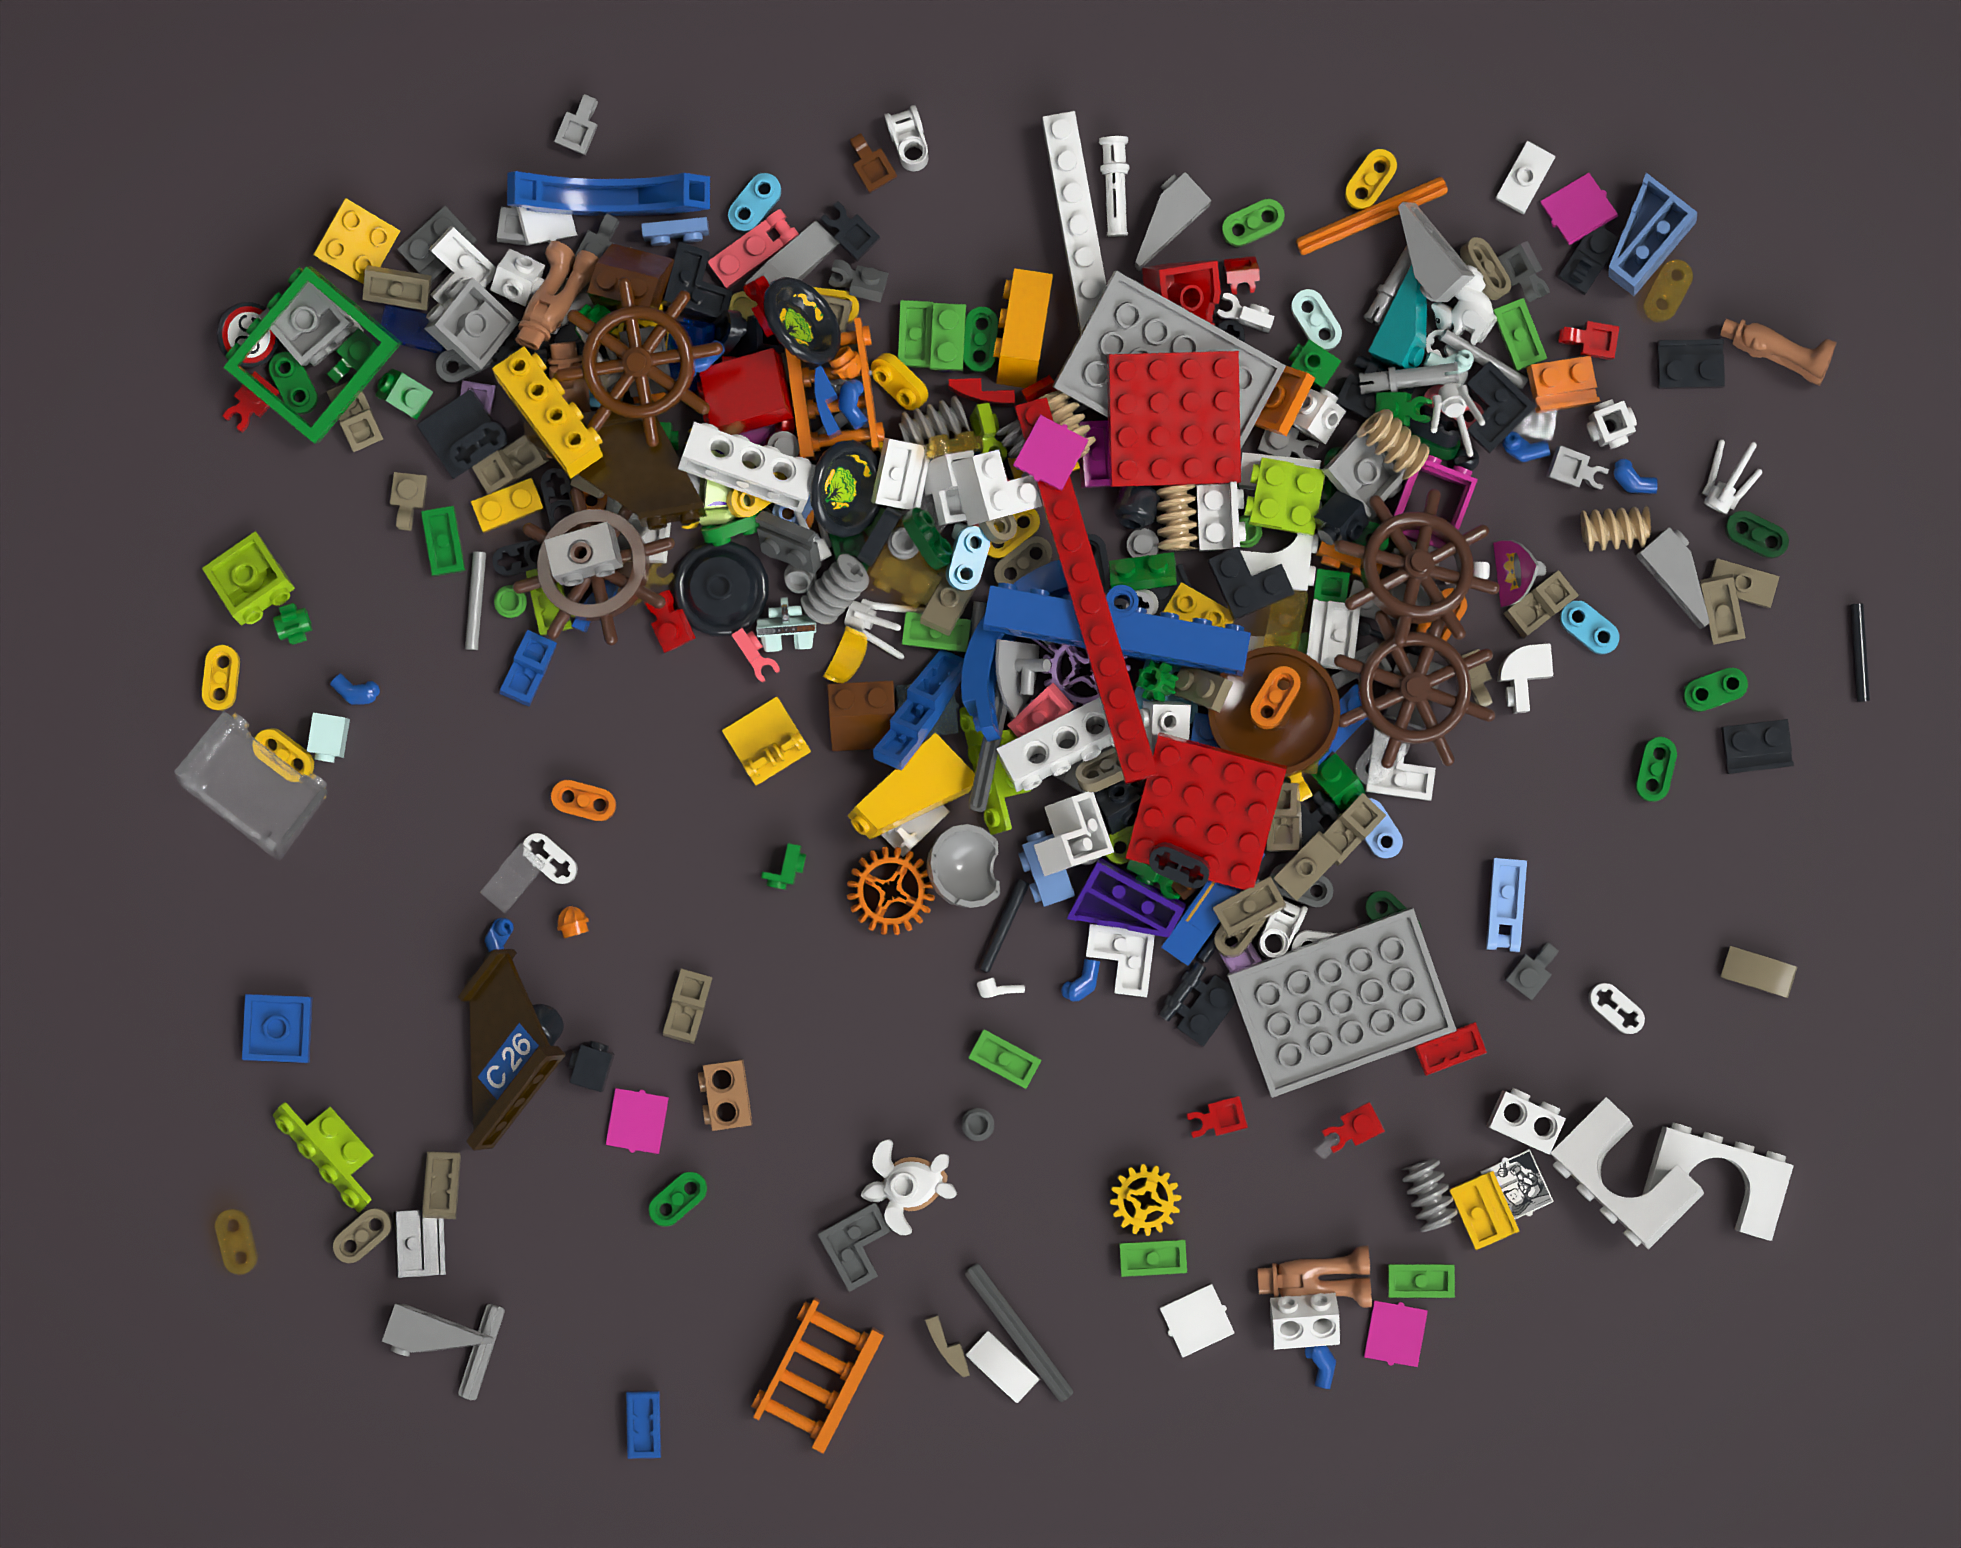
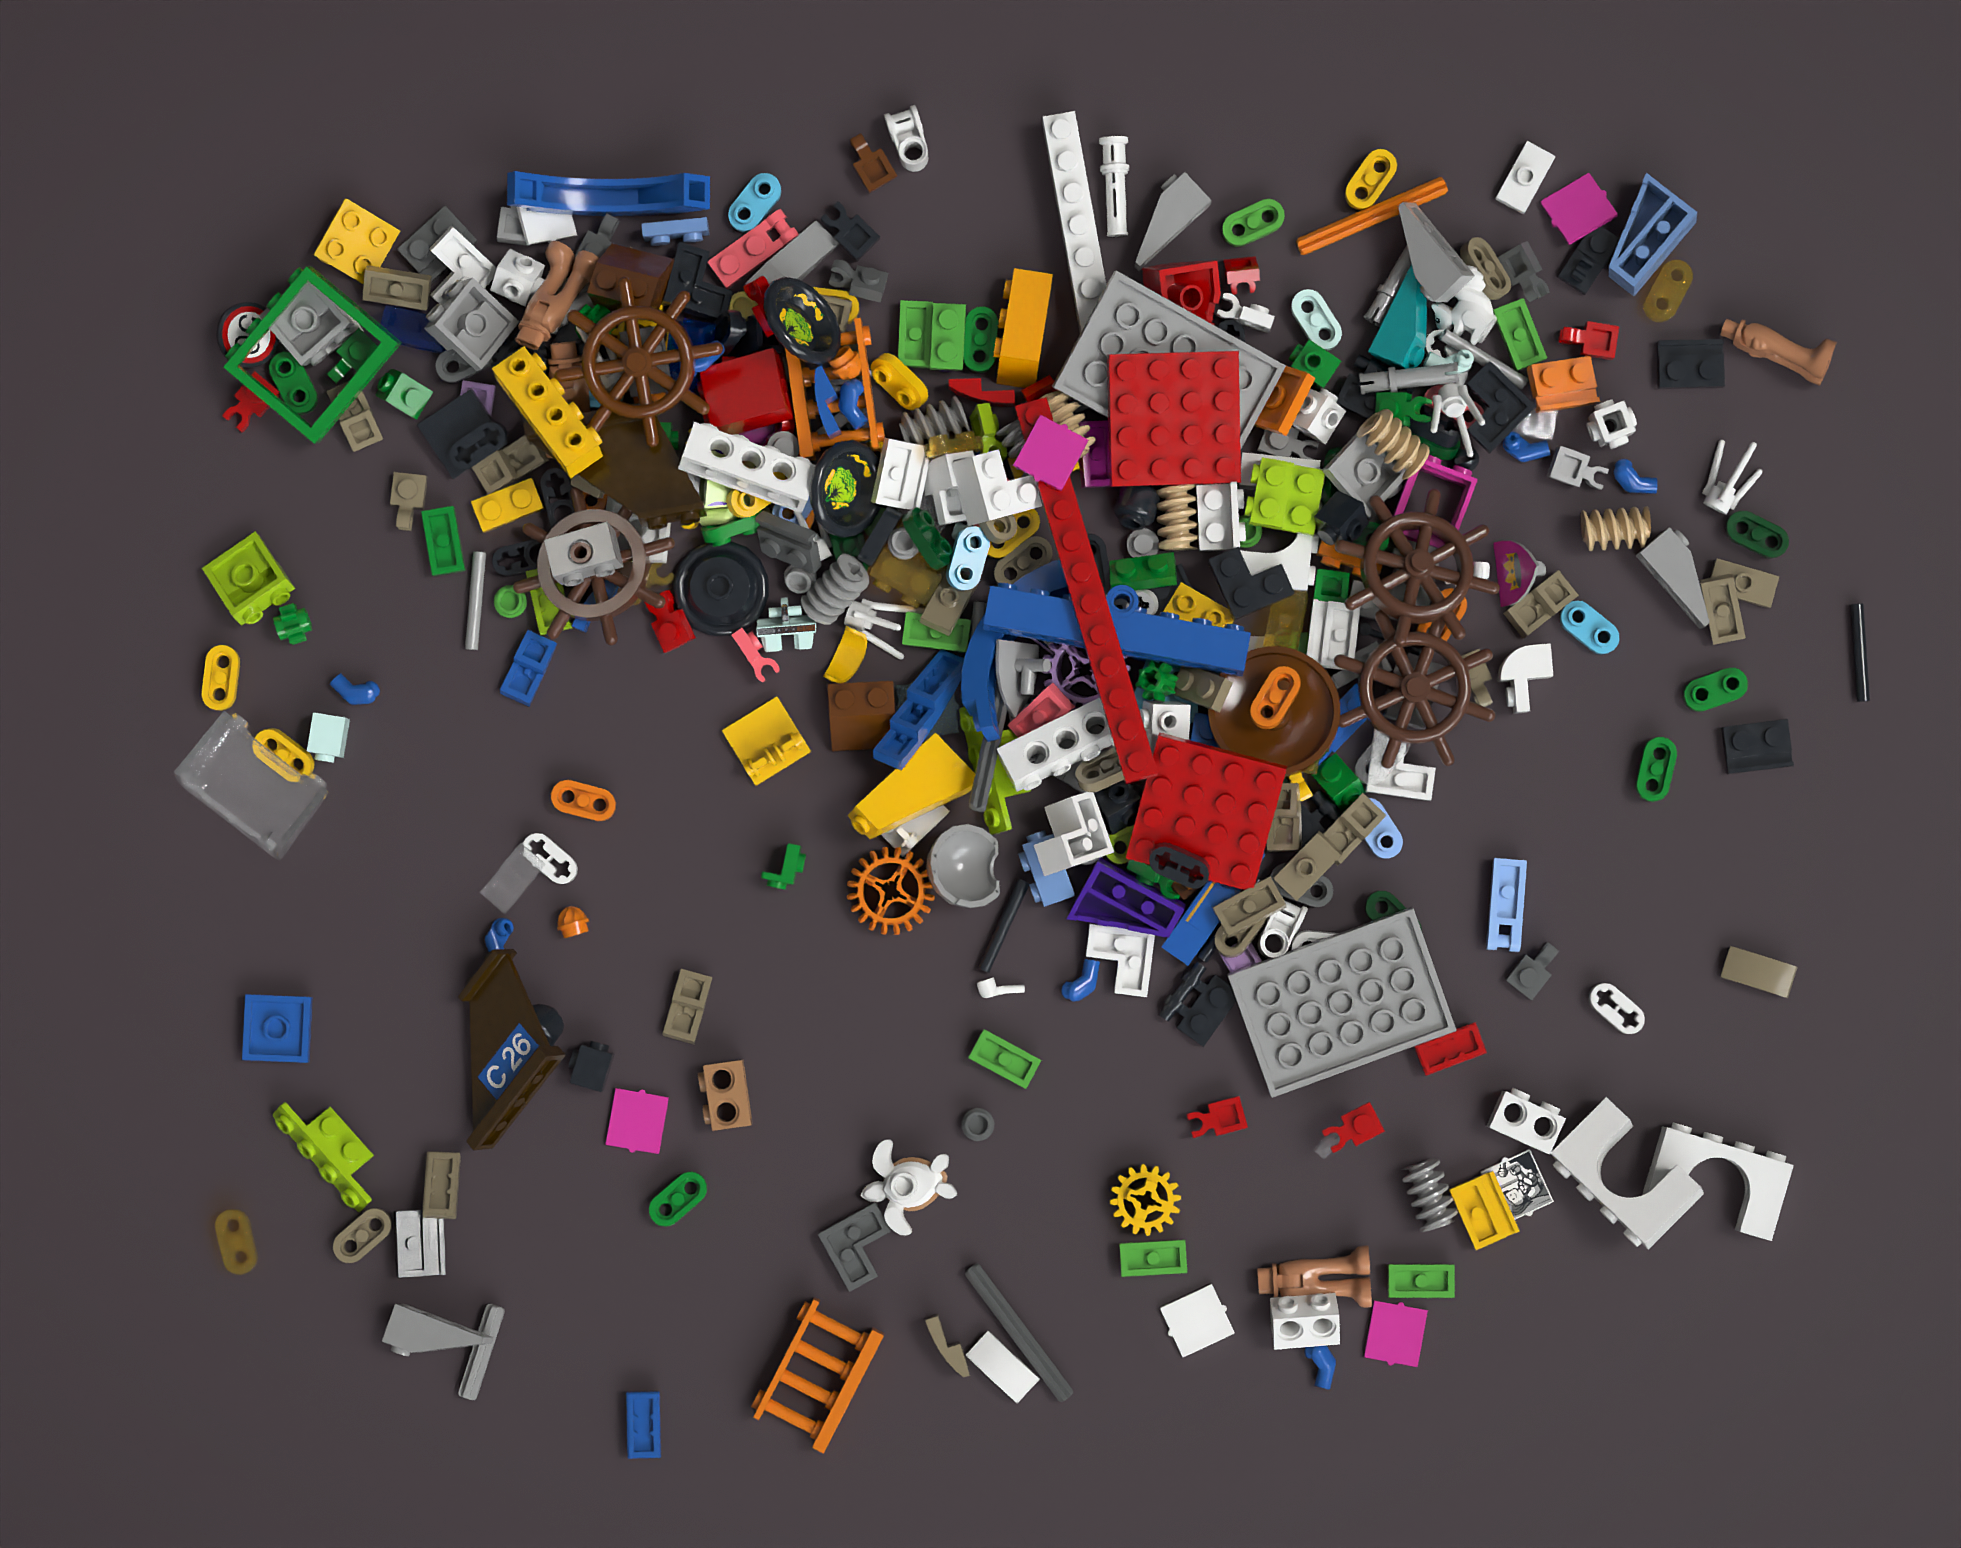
light grey plate [554,94,598,156] -> none

